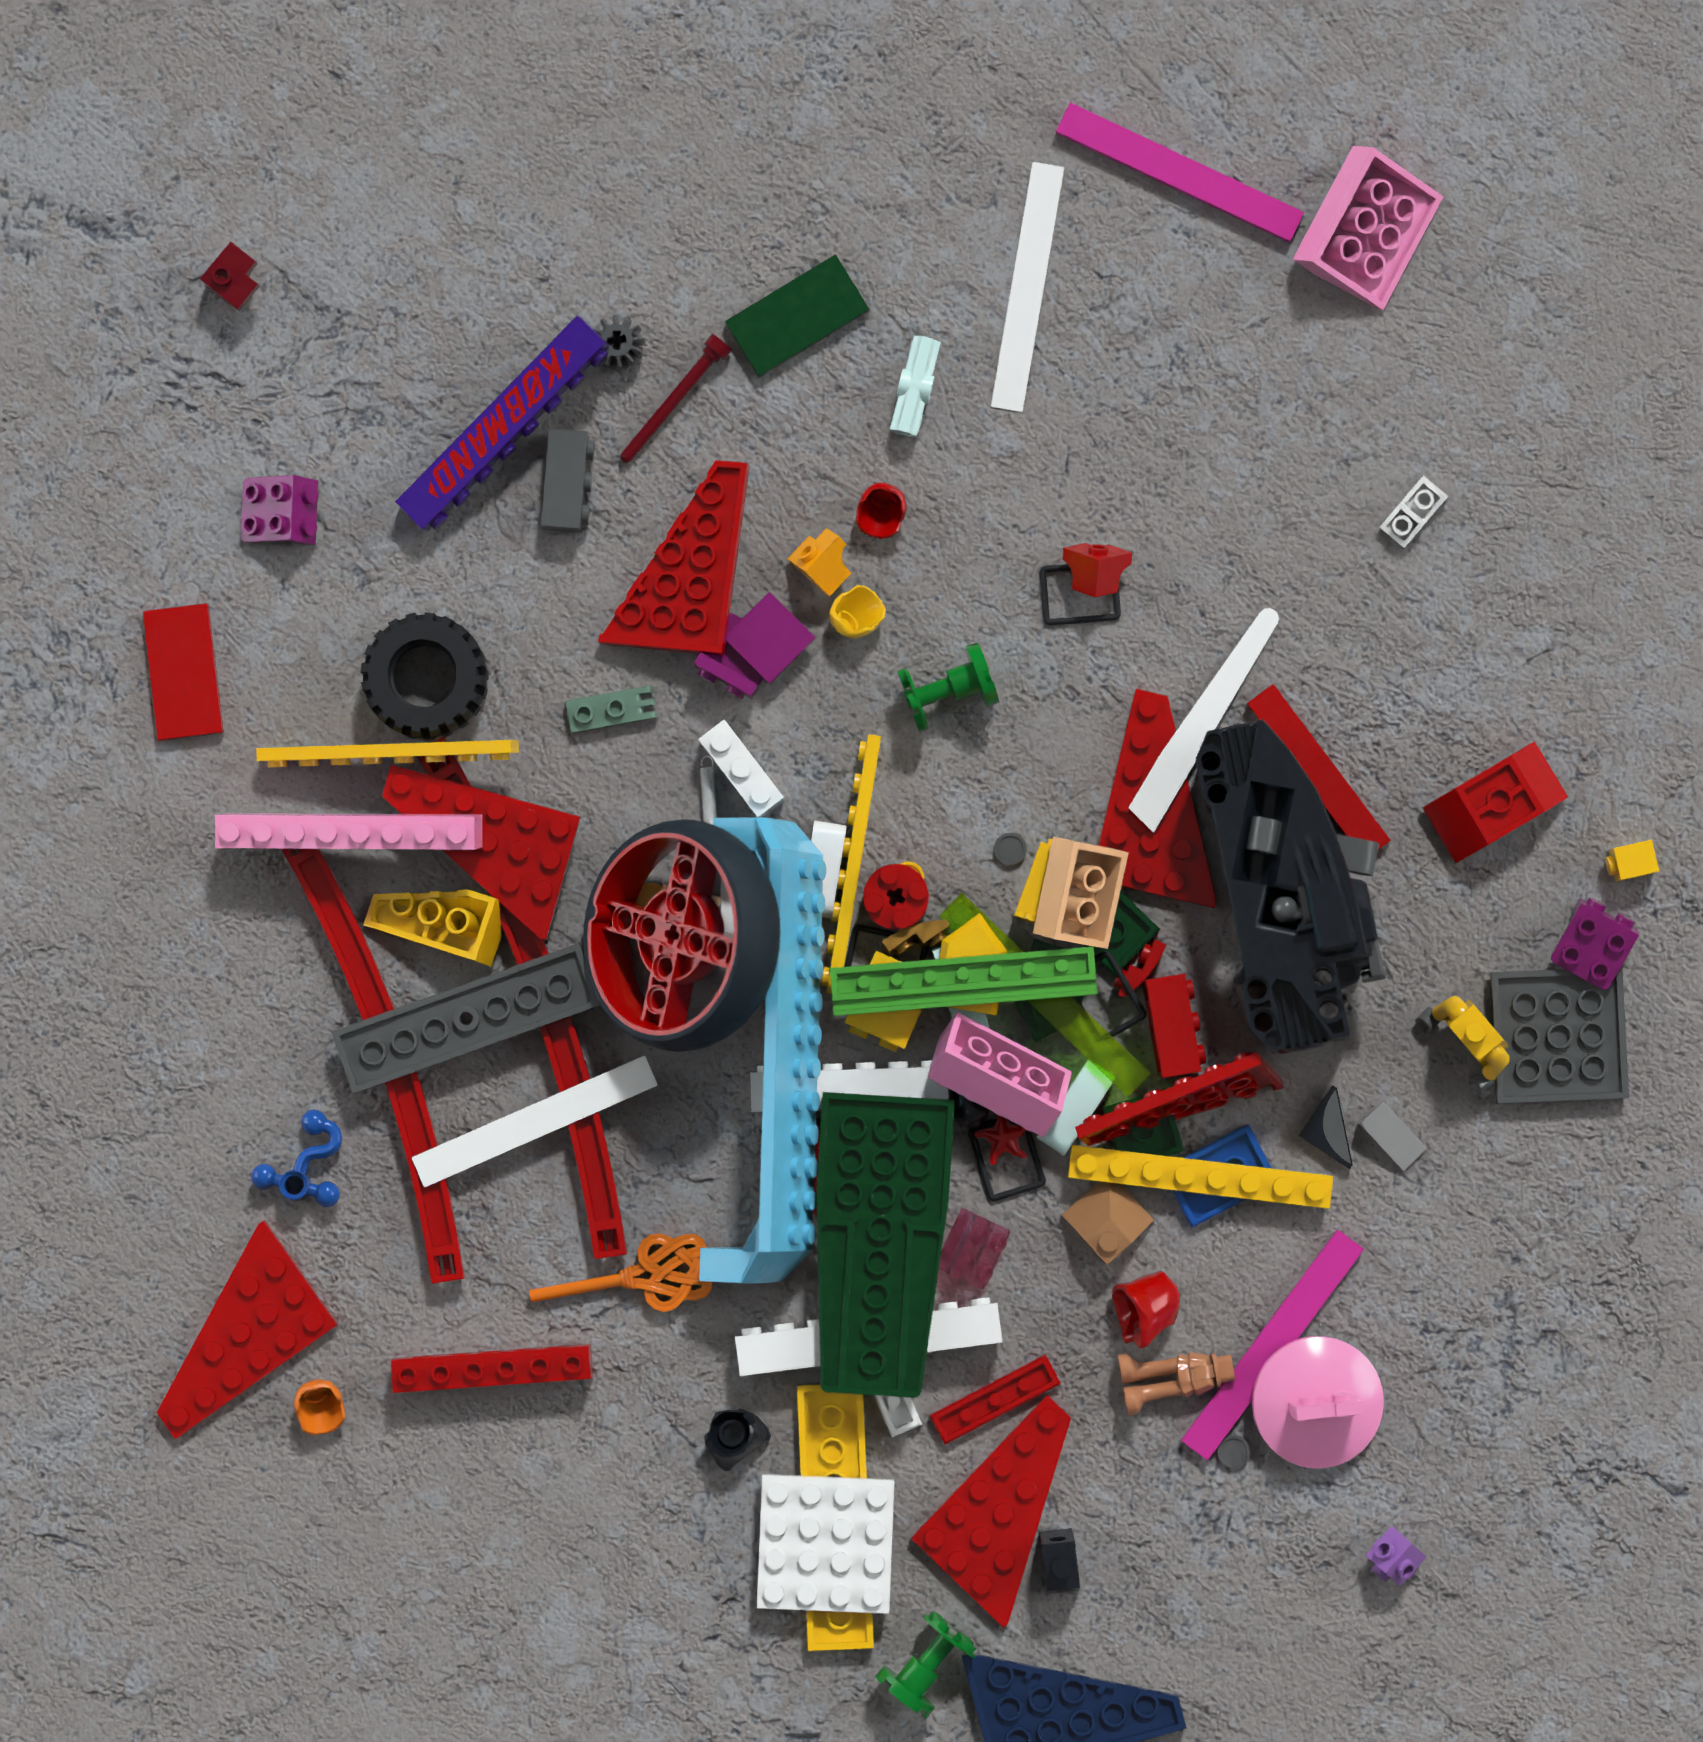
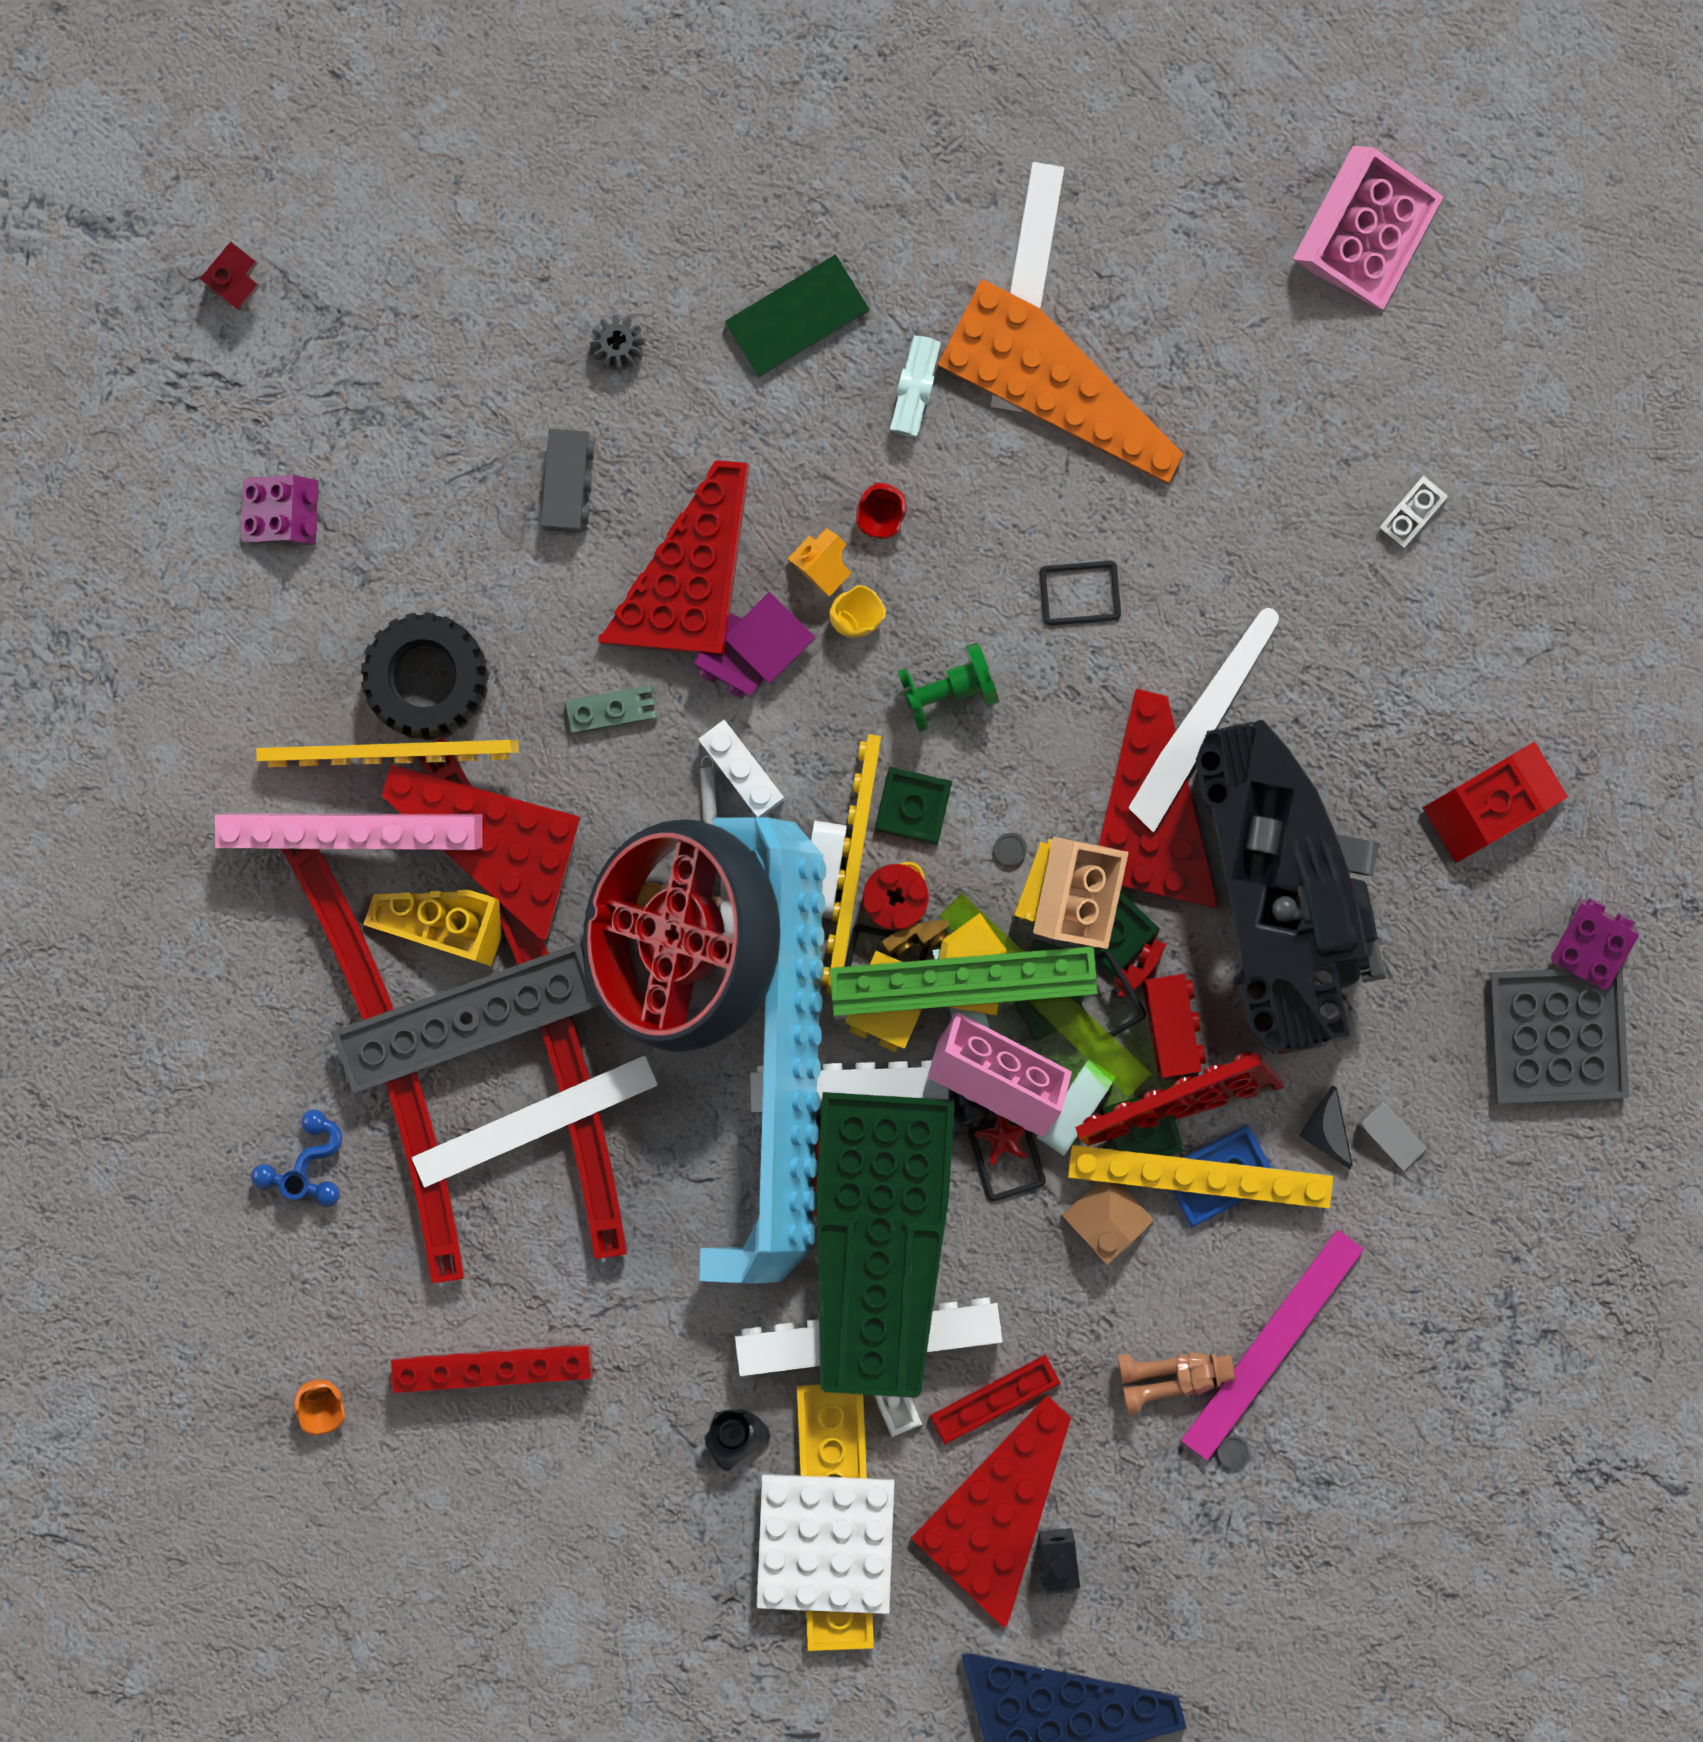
red tile [143,603,224,741] -> none
red wing [156,1220,338,1439] -> none
dark purple brick [395,315,610,531] -> none
orange piece [529,1233,713,1312] -> none
dark red piece [620,334,732,463] -> none
green piece [875,1610,977,1719] -> none
clear pink bracket [939,1208,1010,1289] -> none
dark pink tile [1056,102,1304,243] -> none
red brick [1062,543,1132,598] -> none
red piece [1112,1271,1180,1349] -> none
red tile [1246,684,1391,850] -> none
bright pink bracket [1252,1336,1384,1469] -> none
medium lavender brick [1366,1526,1426,1586] -> none
yellow torso [1415,996,1510,1096] -> none
yellow brick [1605,839,1659,882] -> none
none -> dark green tile [874,766,953,845]
none -> orange wing [937,279,1183,484]

